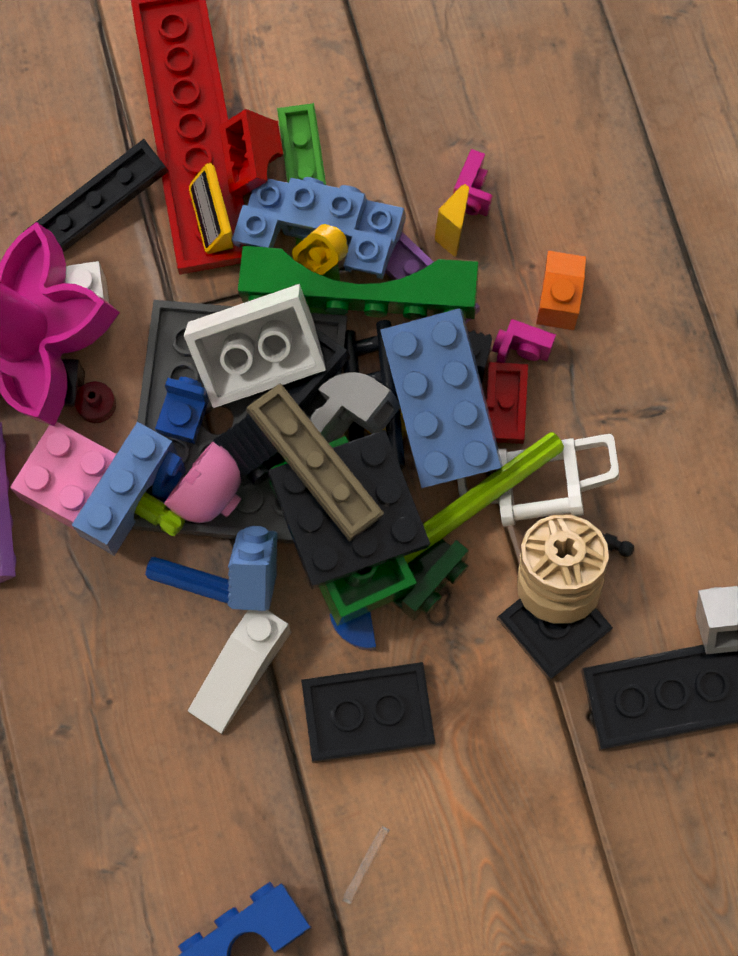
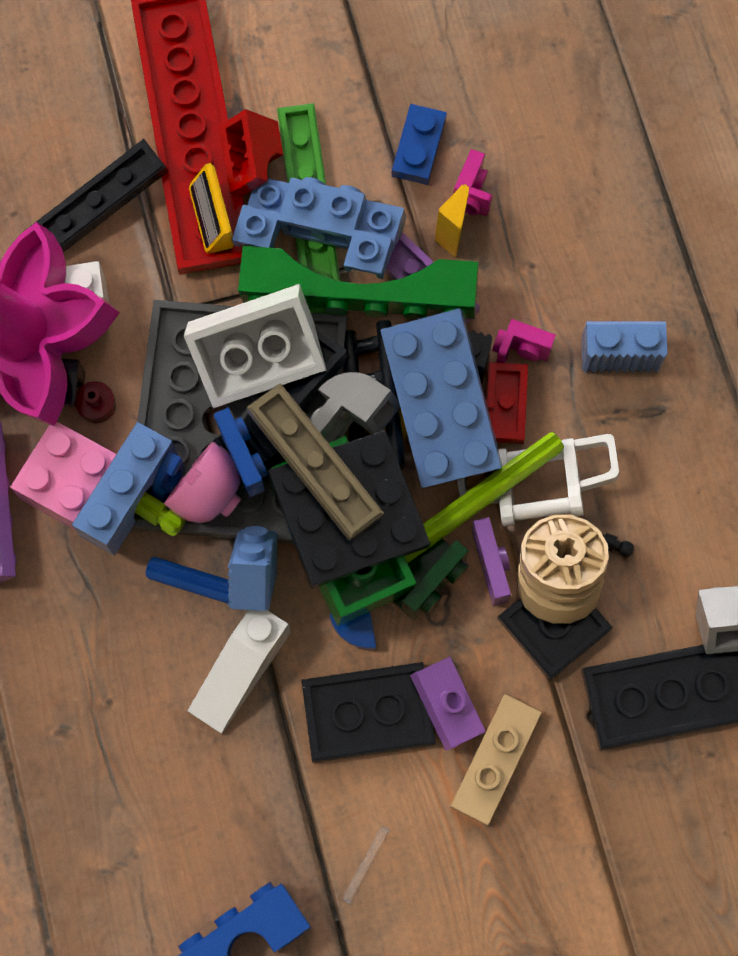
blue bracket [155,377,209,444] -> none
yellow plate [292,224,348,275] -> none
orange slope [536,251,586,330] -> none
none -> blue plate [213,407,268,497]
none -> blue plate [392,104,447,185]
none -> medium lavender plate [410,657,486,751]
none -> tan plate [450,694,542,826]
none -> medium lavender plate [472,517,511,606]
none -> medium blue brick [581,321,667,373]

